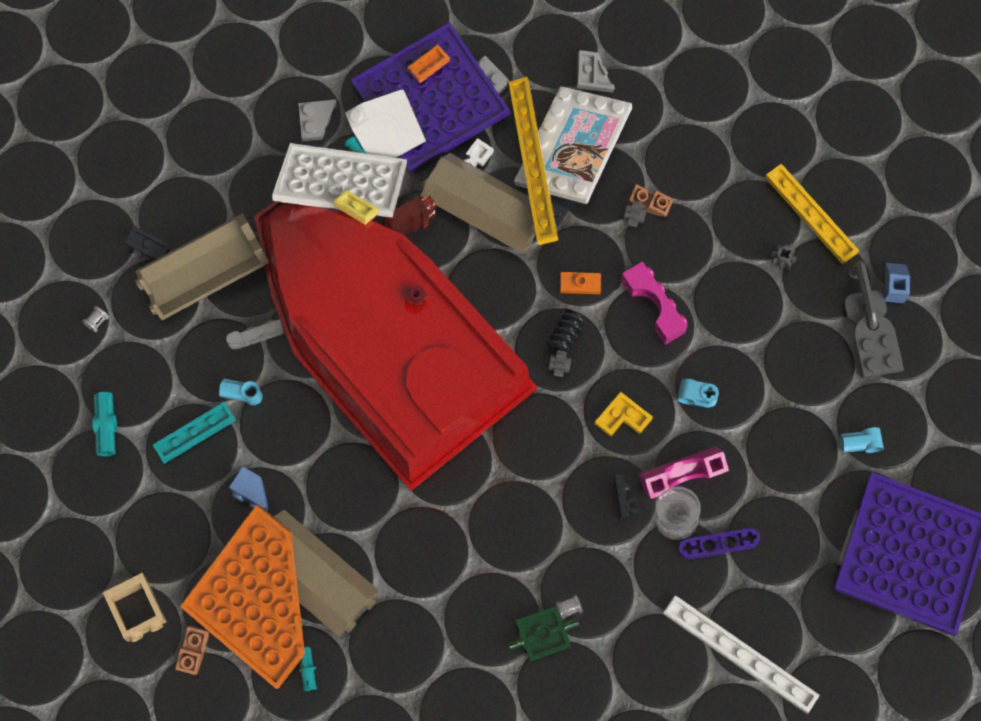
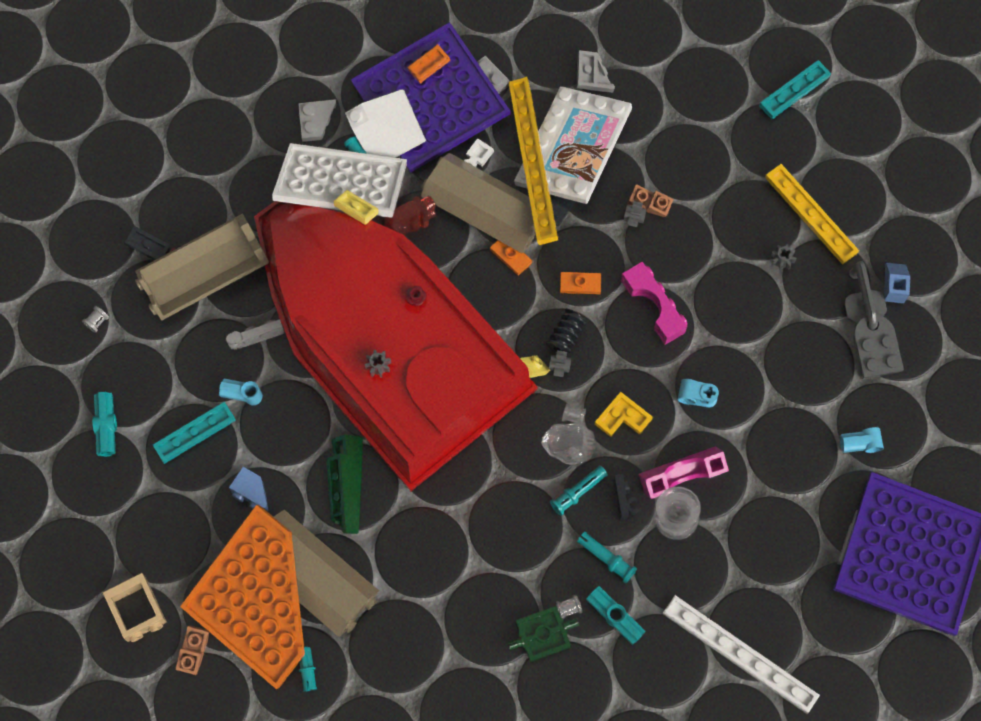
dark purple beam [678,528,760,560] -> none
none -> dark green wedge [326,434,363,534]
none -> dark grey gear [365,350,391,378]
none -> orange plate [490,240,532,276]
none -> light yellow plate [520,355,550,378]
none -> clear hair [541,423,595,465]
none -> teal pin [550,465,608,516]
none -> clear bush [562,404,587,427]
none -> teal pin [577,531,637,583]
none -> teal piece [586,586,646,645]
none -> teal plate [759,60,831,119]

